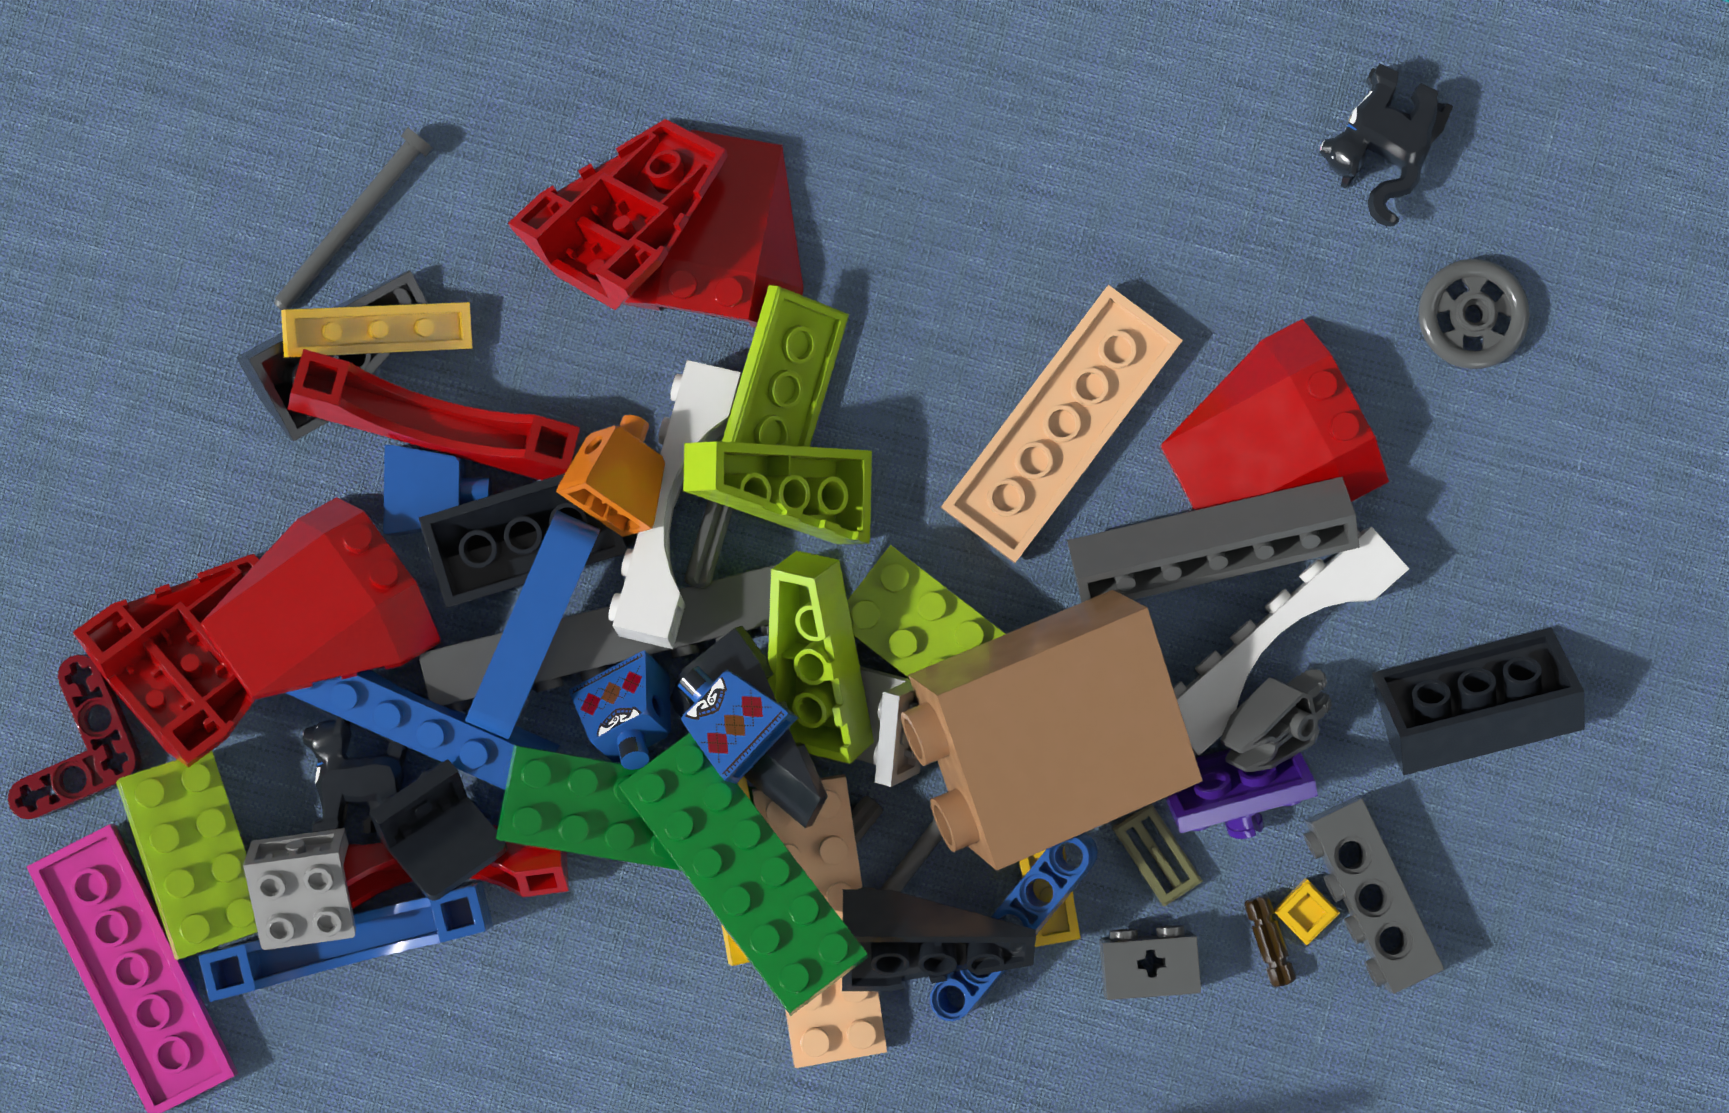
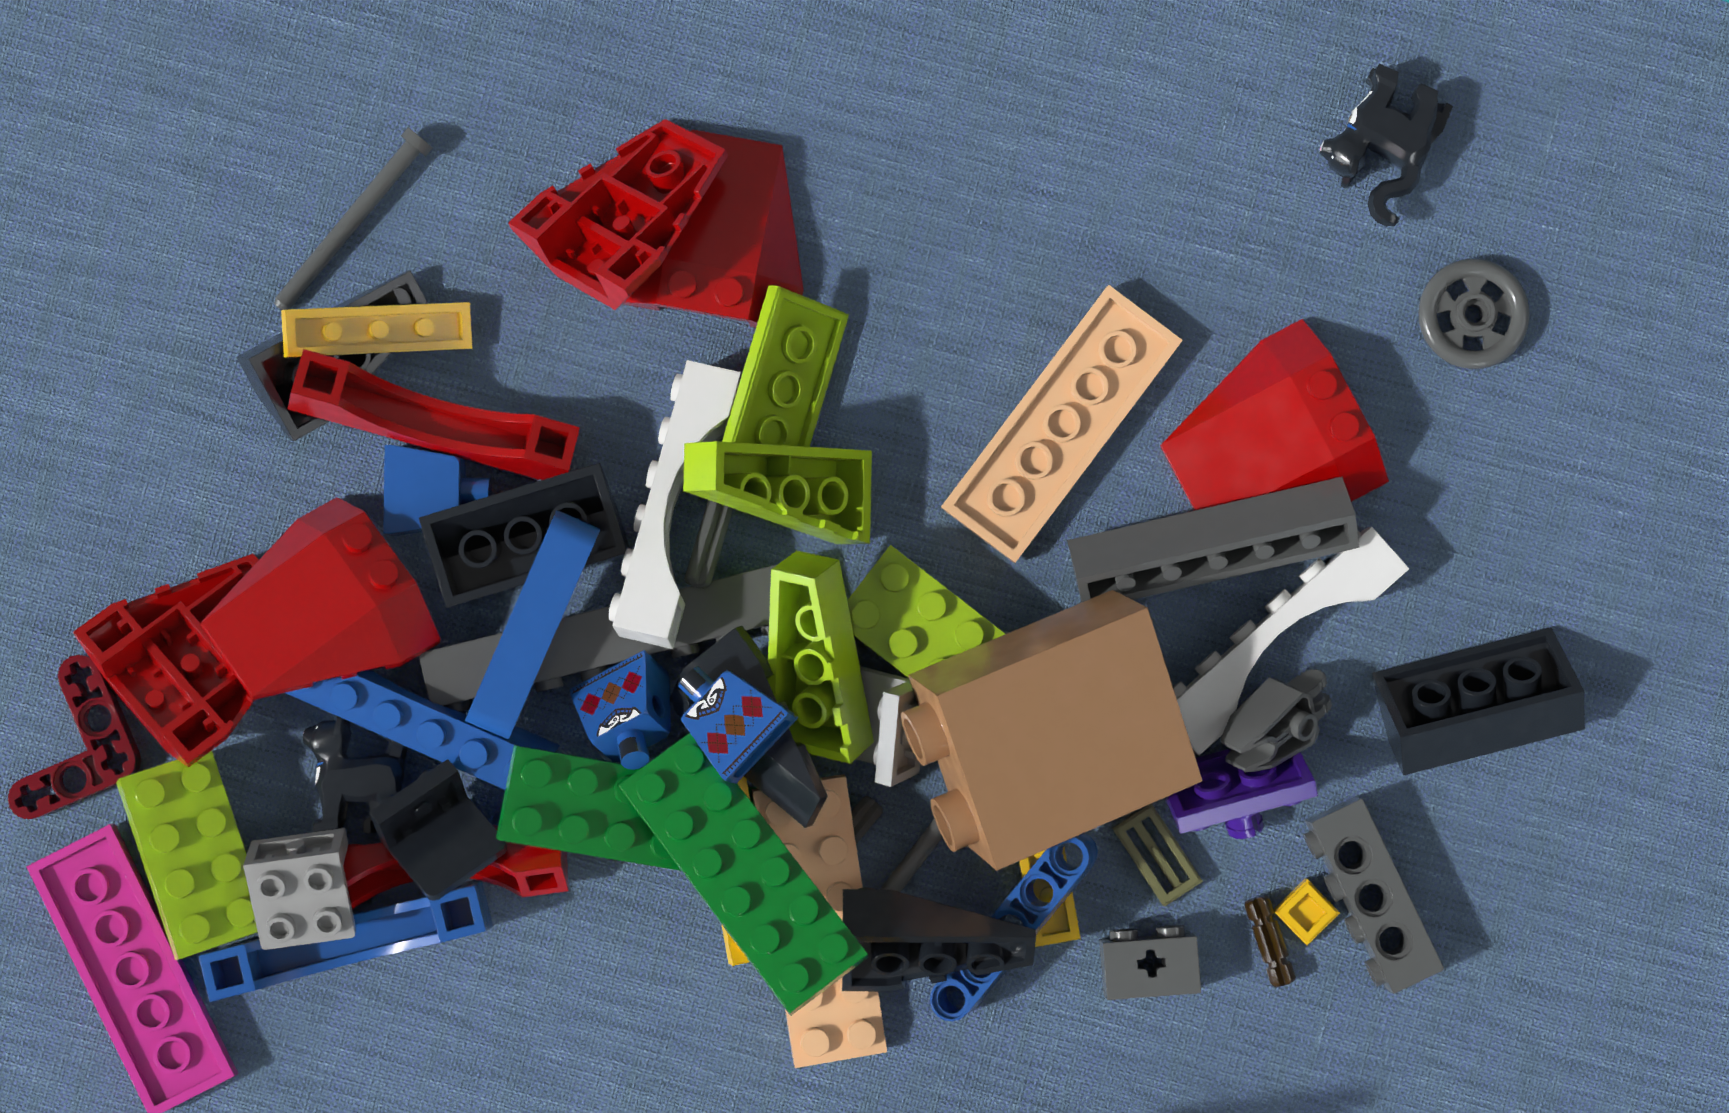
orange torso [556,415,665,537] -> none

